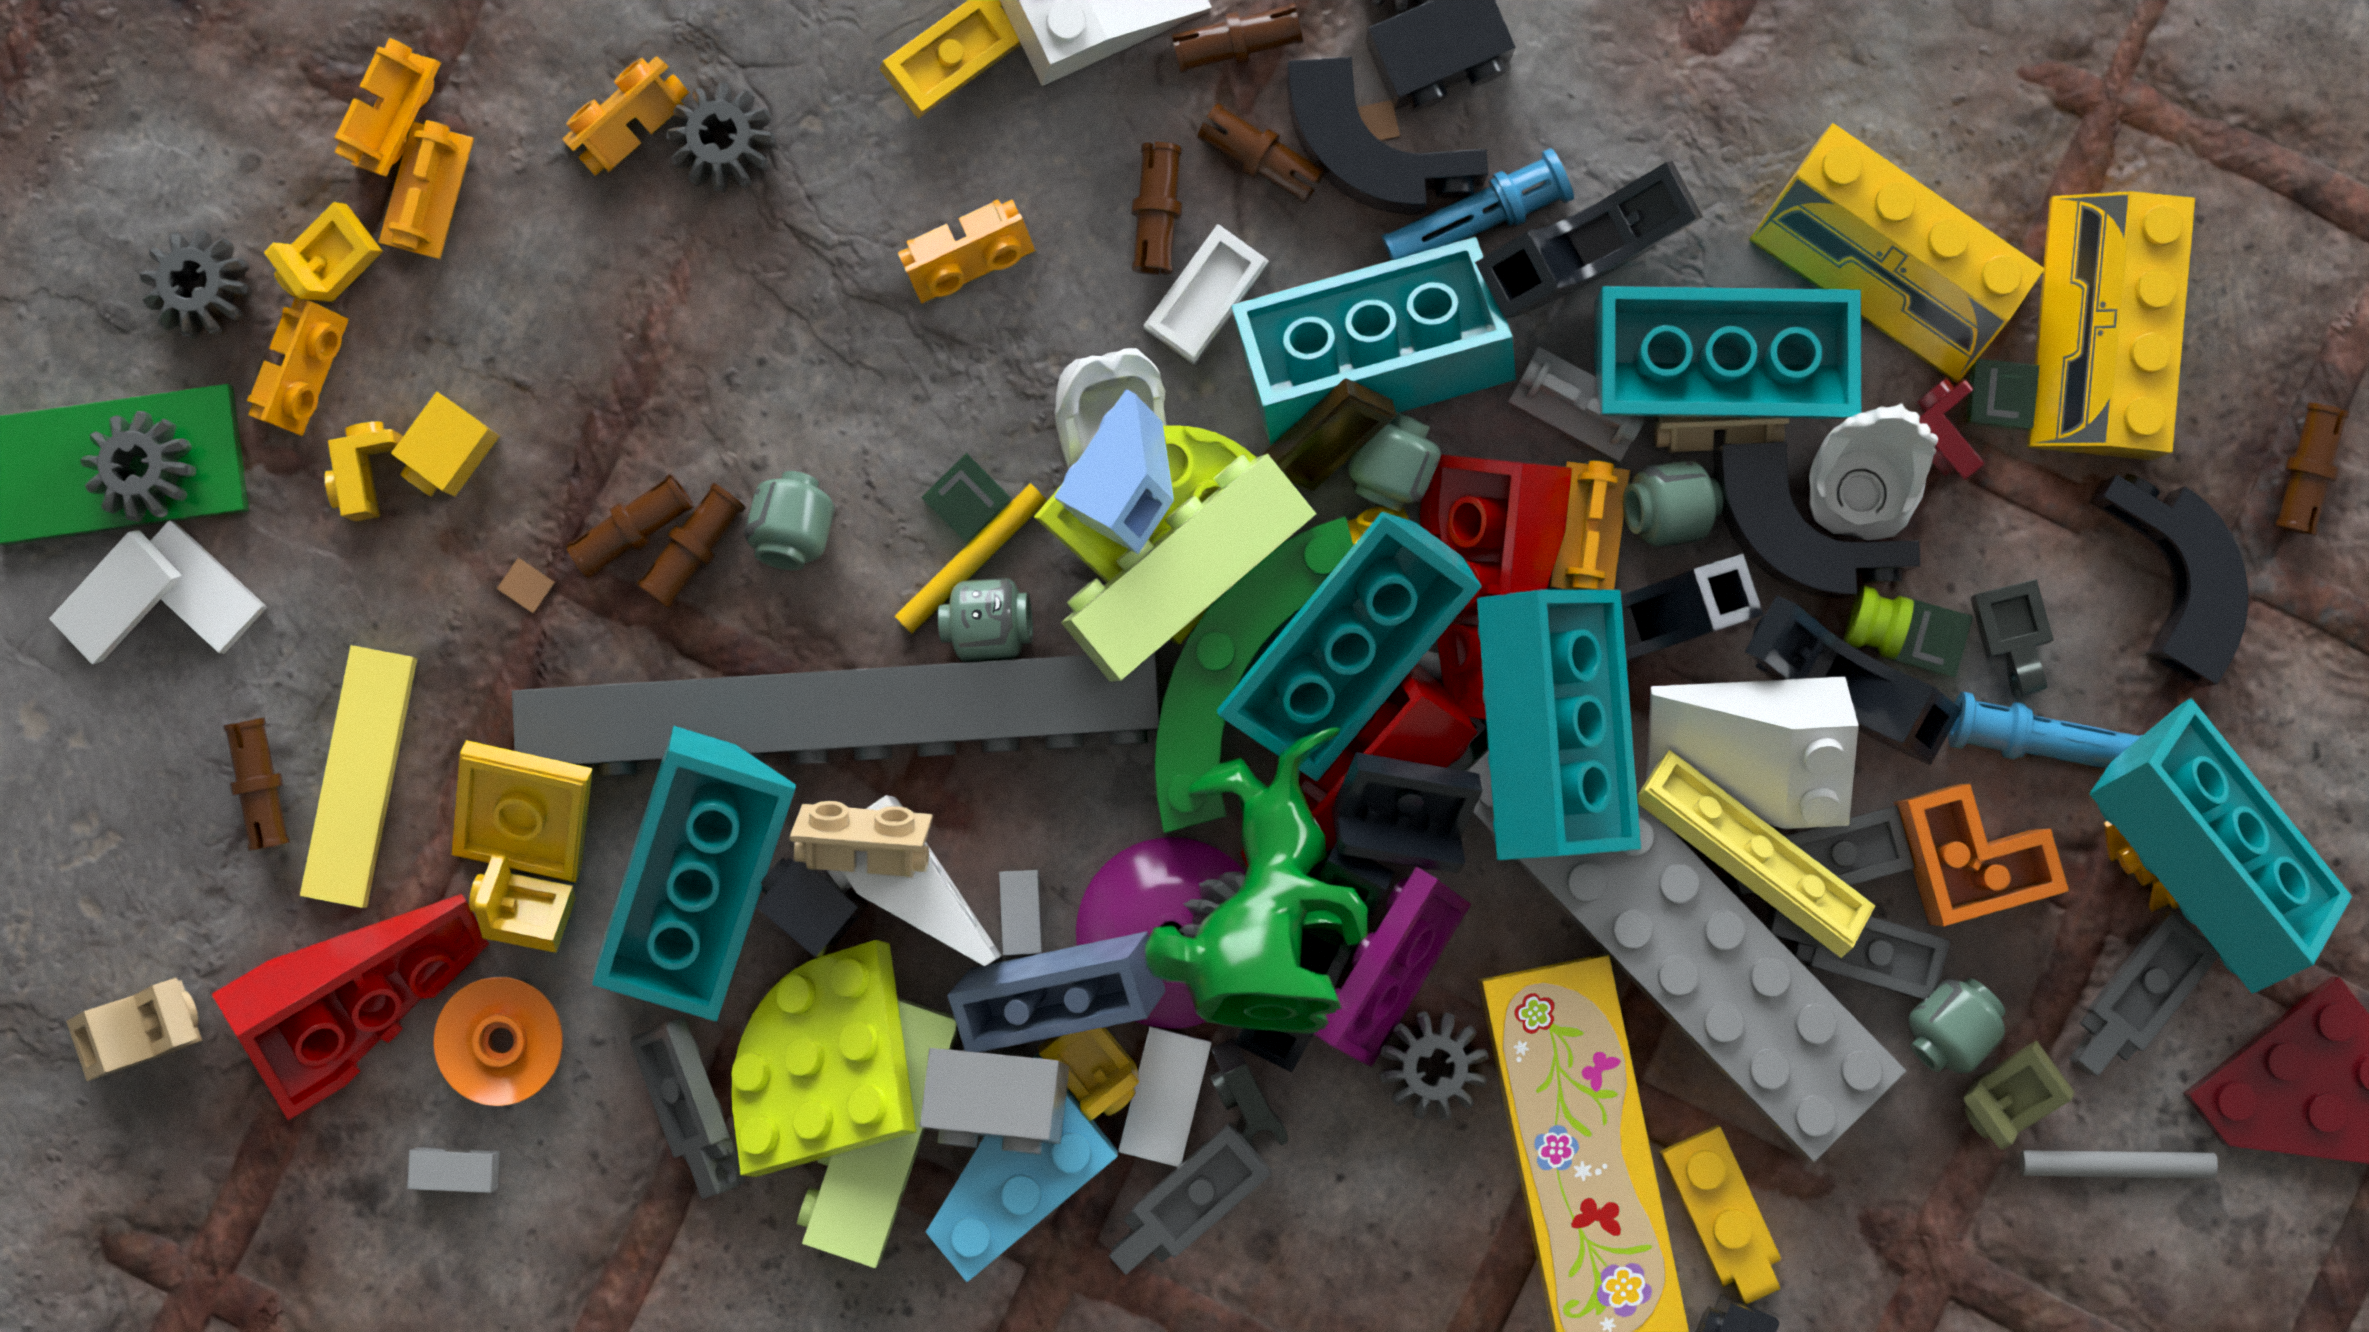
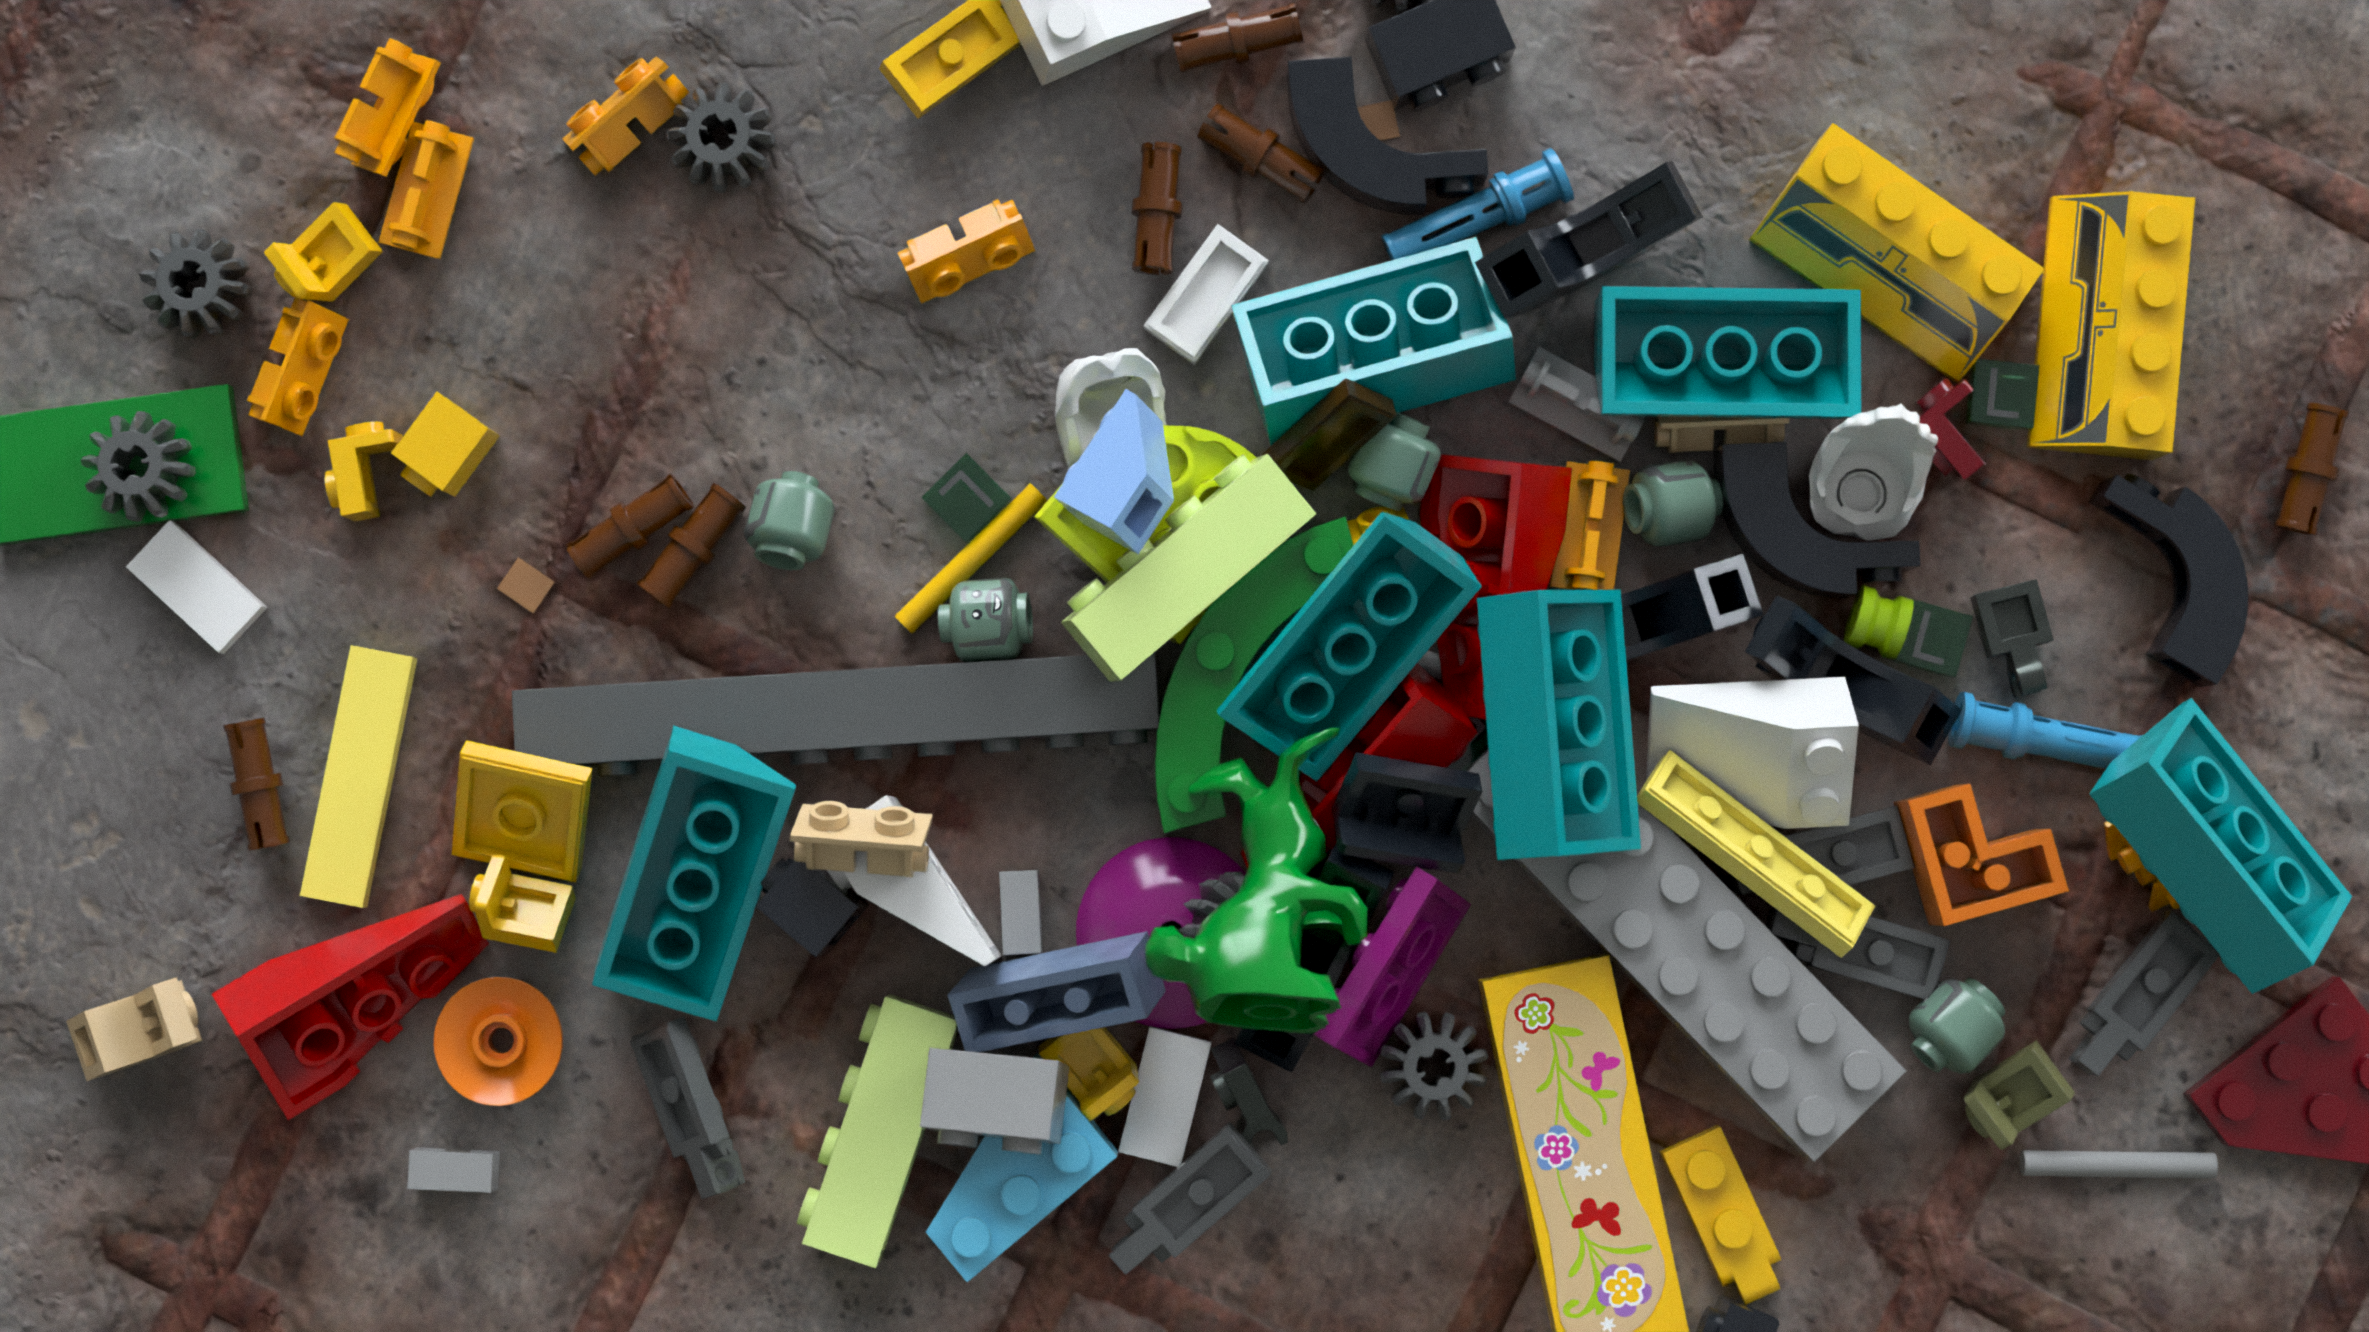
white tile [49,529,182,665] -> none
neon yellow plate [731,940,917,1177] -> none

